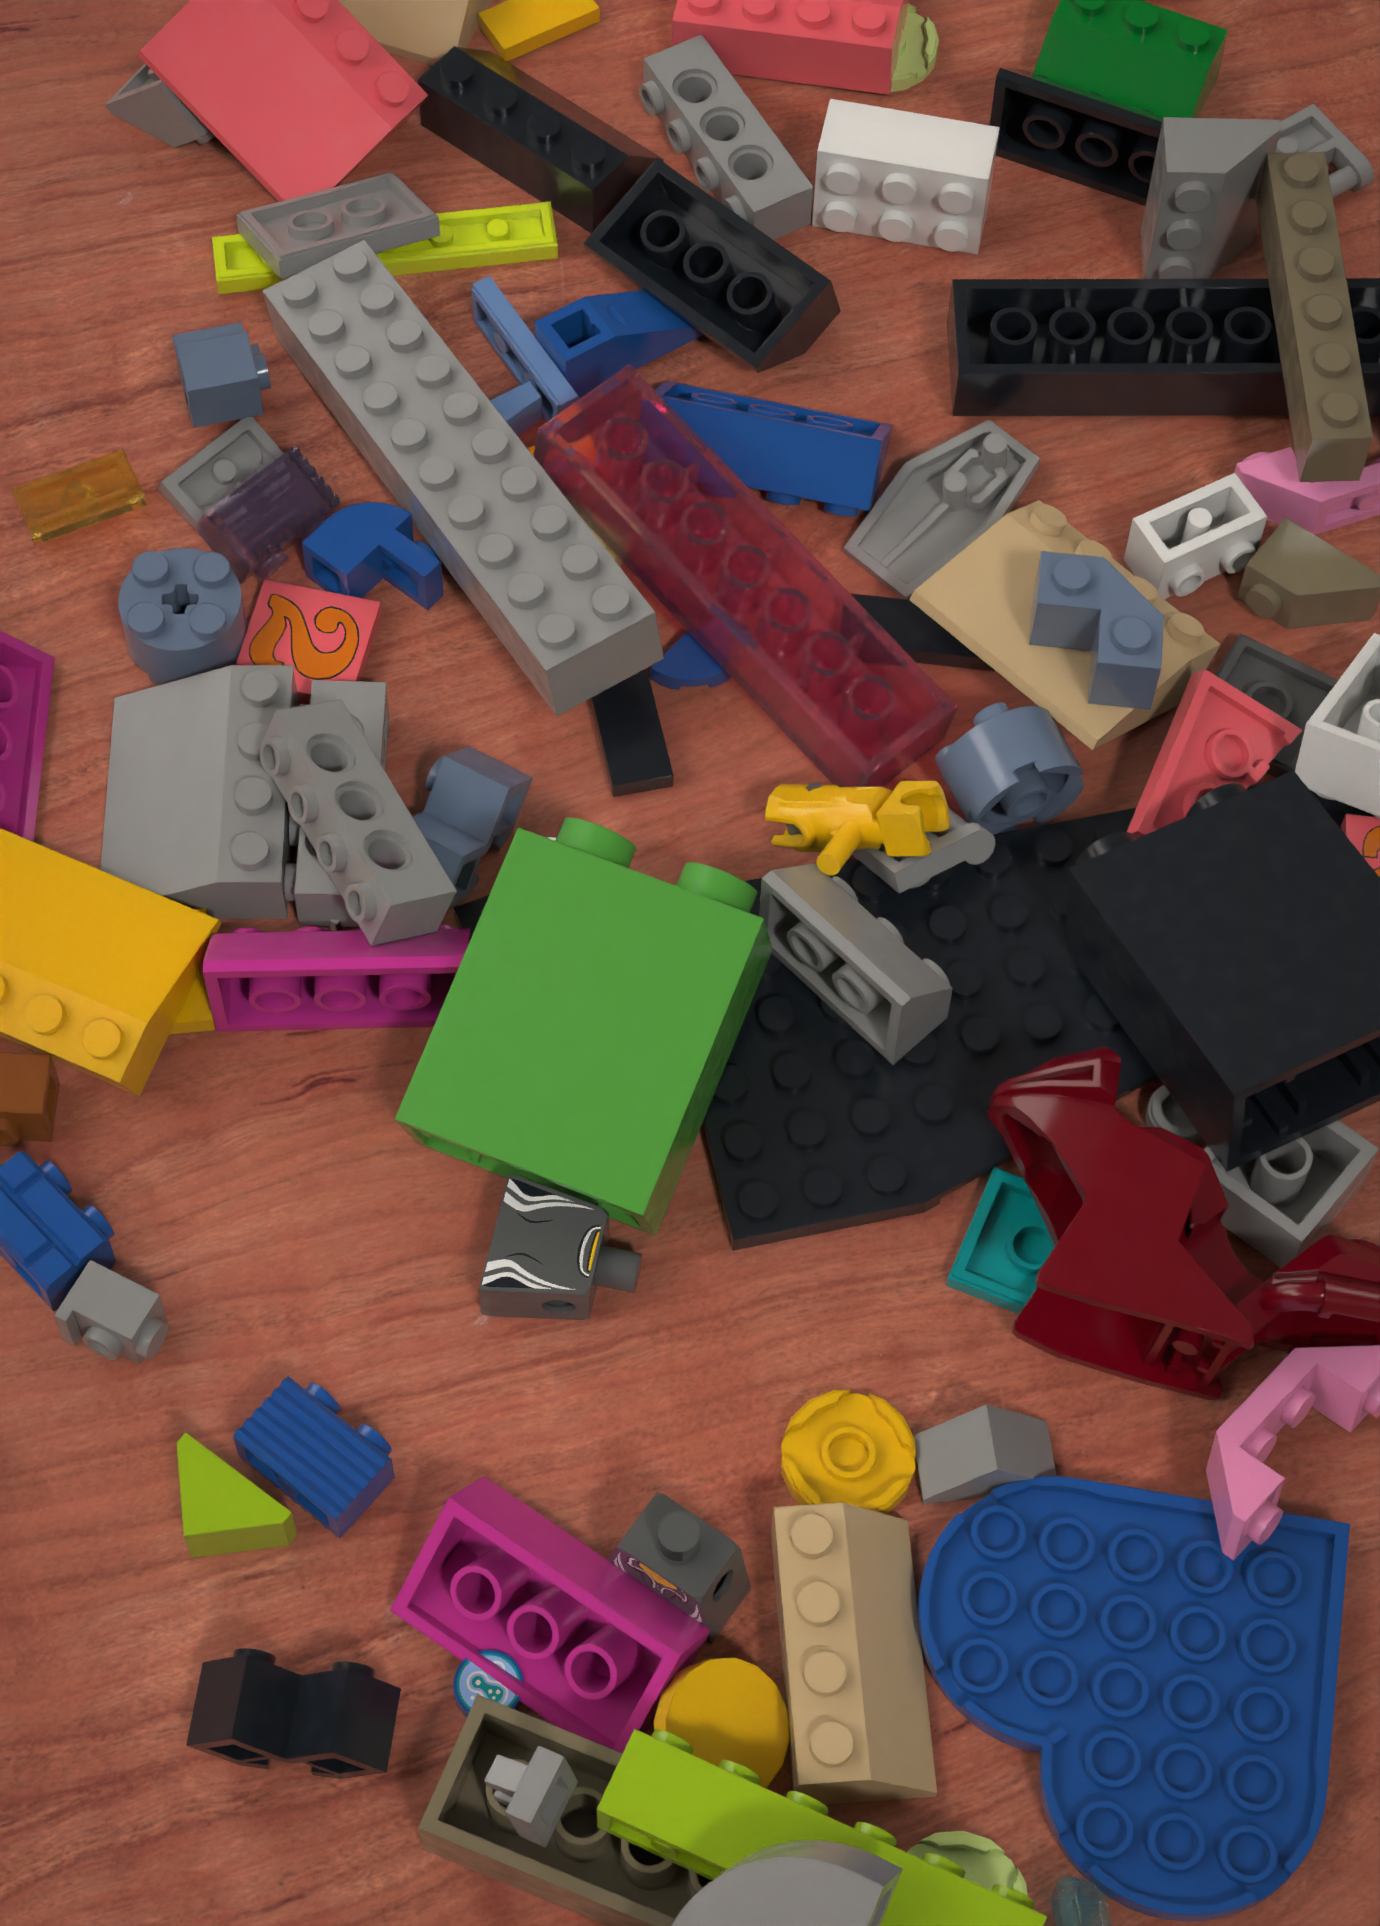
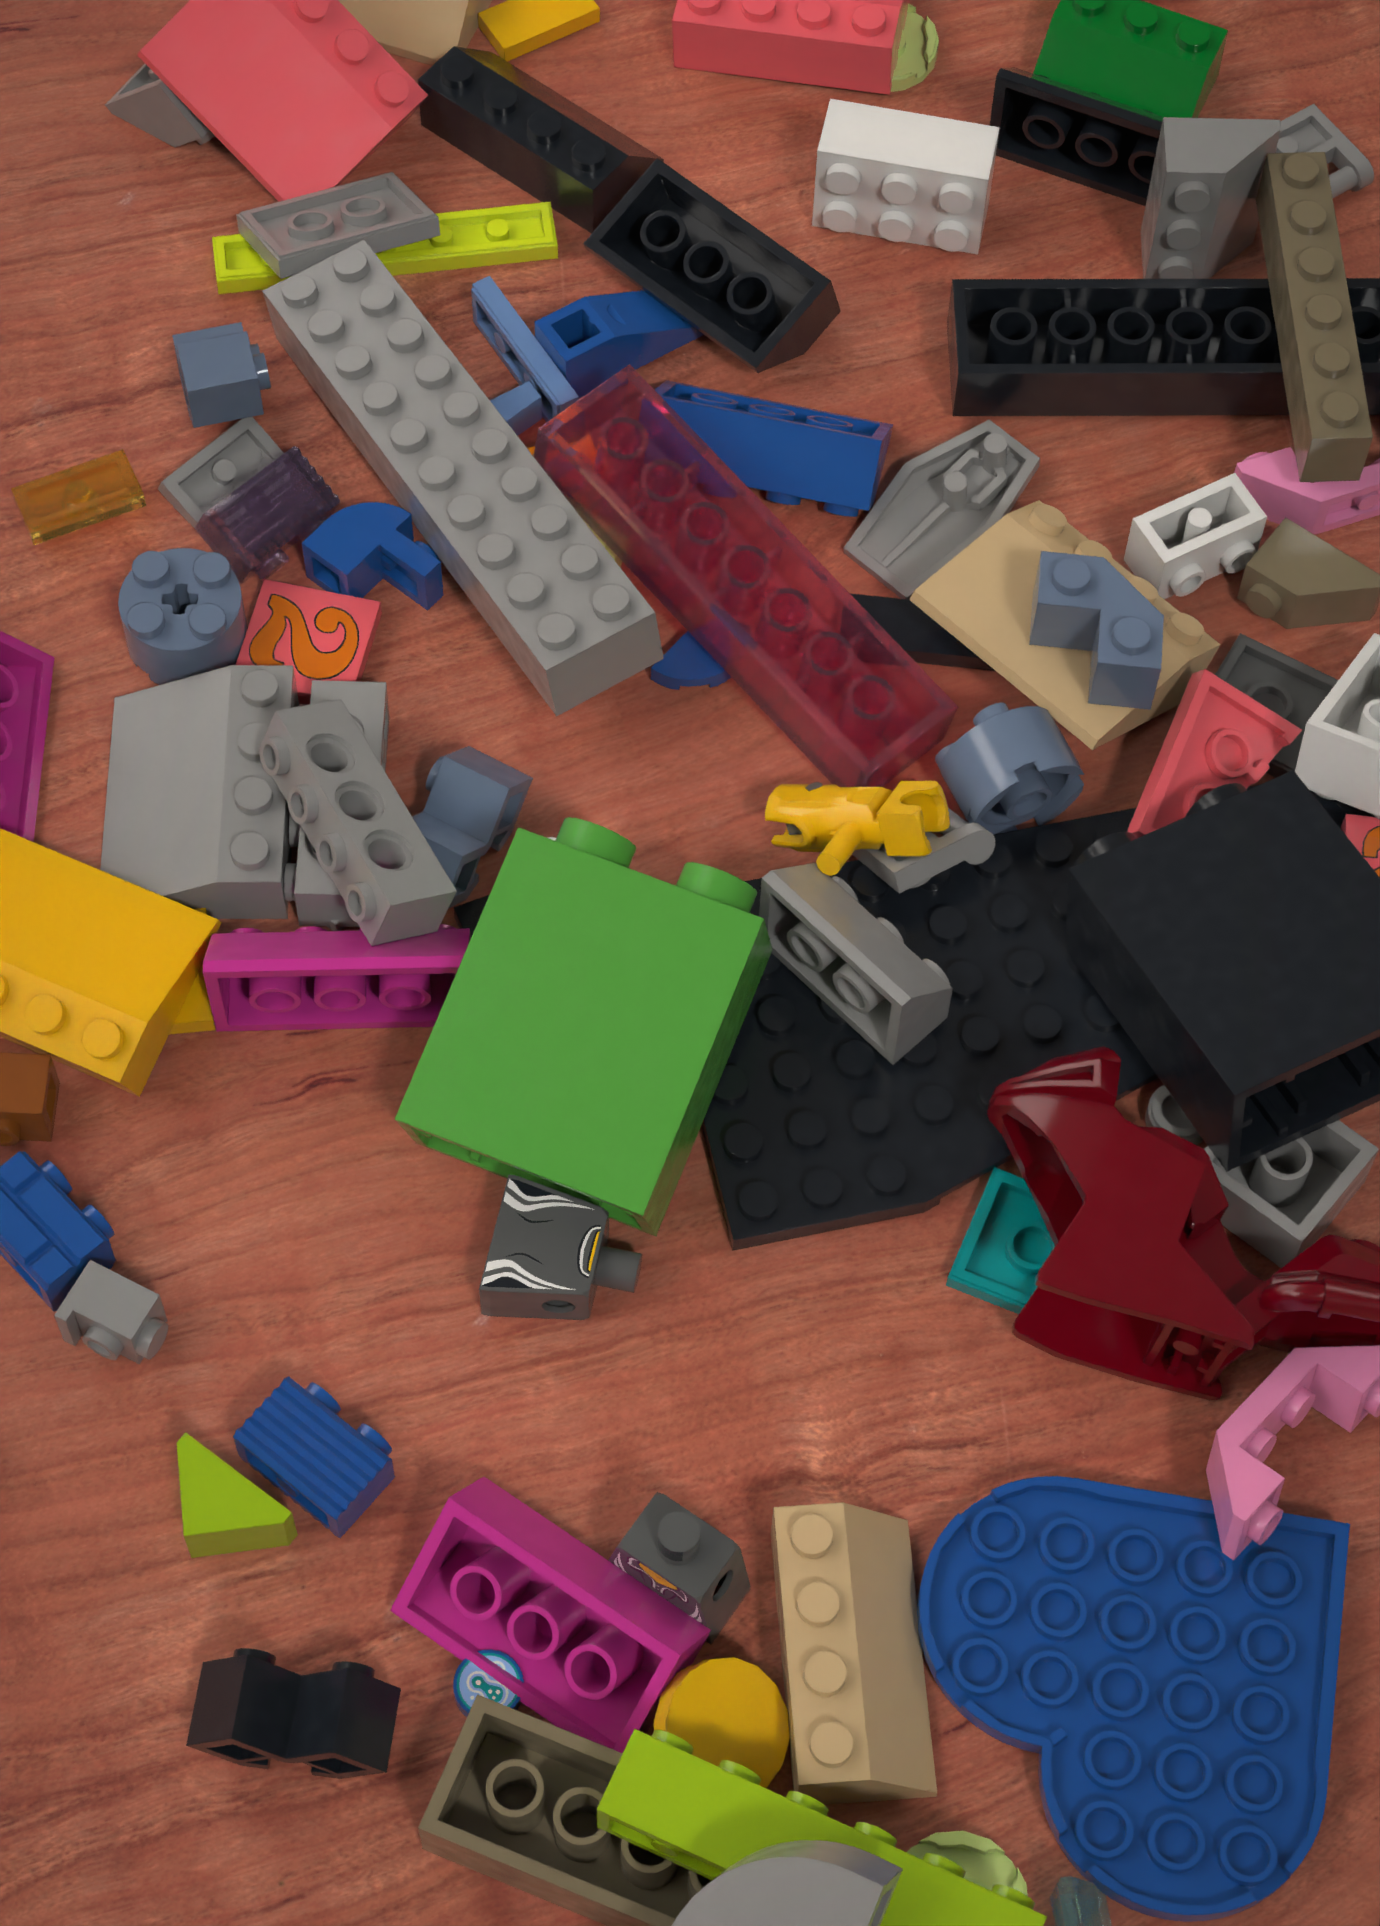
light grey tile [484,1746,578,1848] -> none
black tile [590,668,674,797] -> none
light grey brick [639,34,813,240] -> none
yellow tile [781,1390,916,1515] -> none
light grey slope [913,1404,1057,1505] -> none

